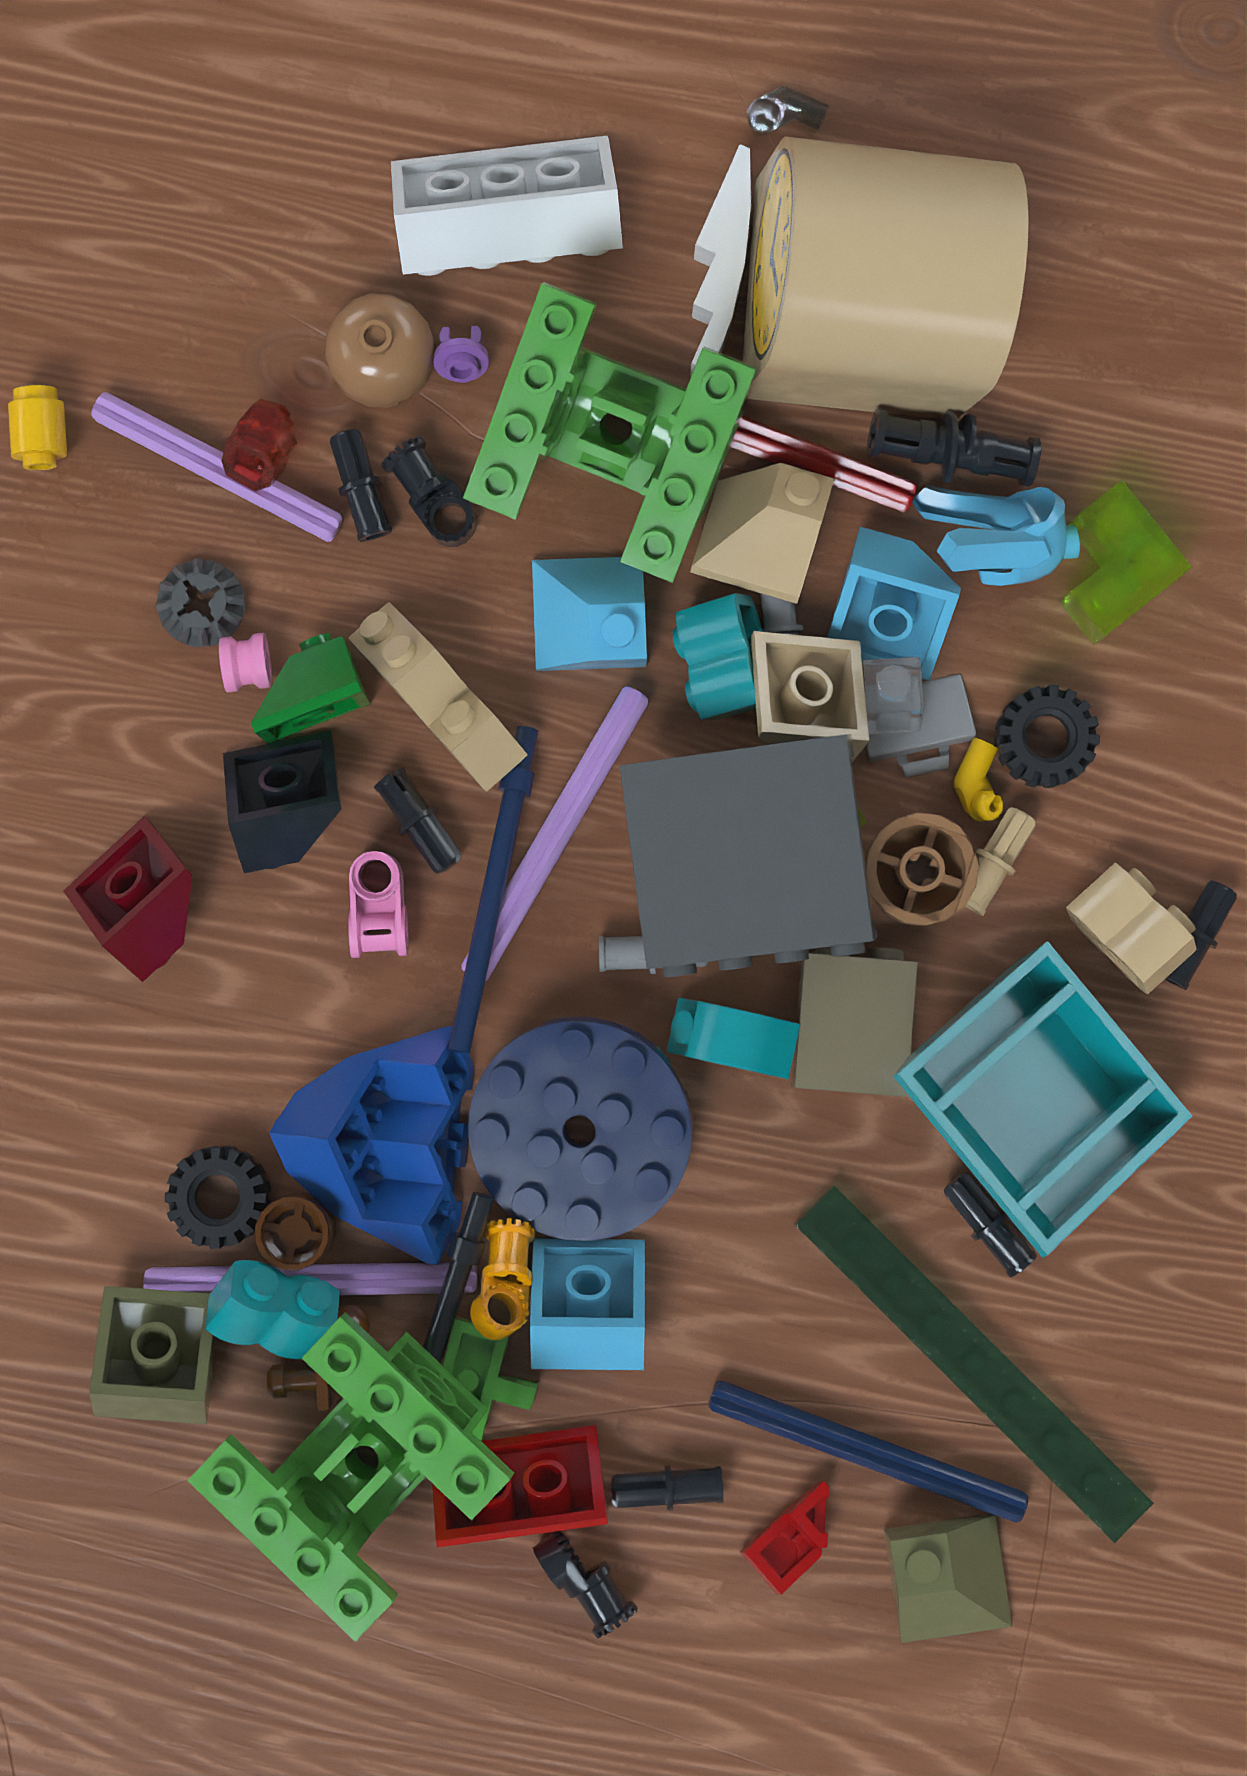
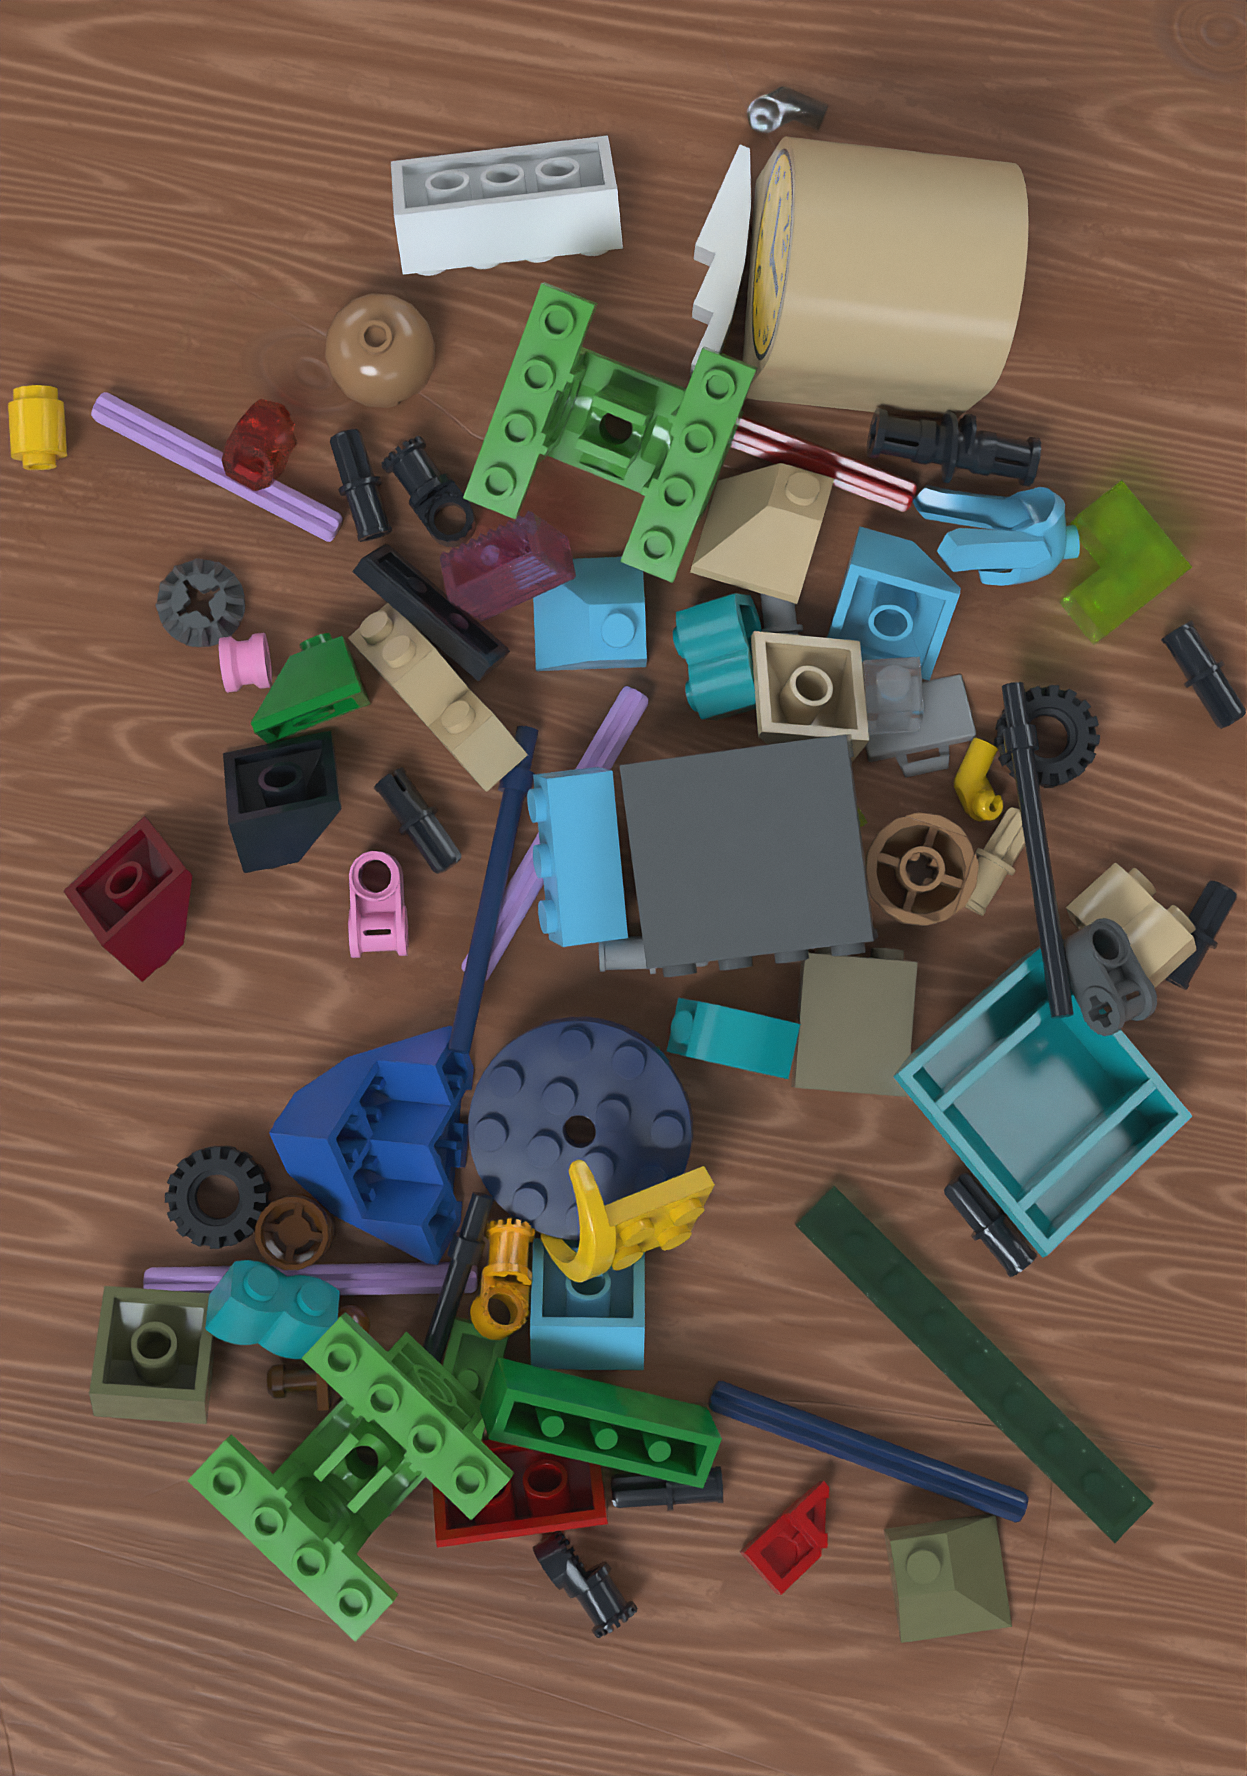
medium lavender plate [433,326,489,383] -> none
none -> black tile [352,543,510,681]
none -> clear pink brick [440,511,576,622]
none -> green brick [479,1357,722,1489]
none -> medium azure brick [527,767,628,947]
none -> yellow piece [540,1160,715,1283]
none -> black bar [1002,682,1074,1019]
none -> dark grey piece [1063,918,1157,1036]
none -> black axle [1161,620,1246,729]

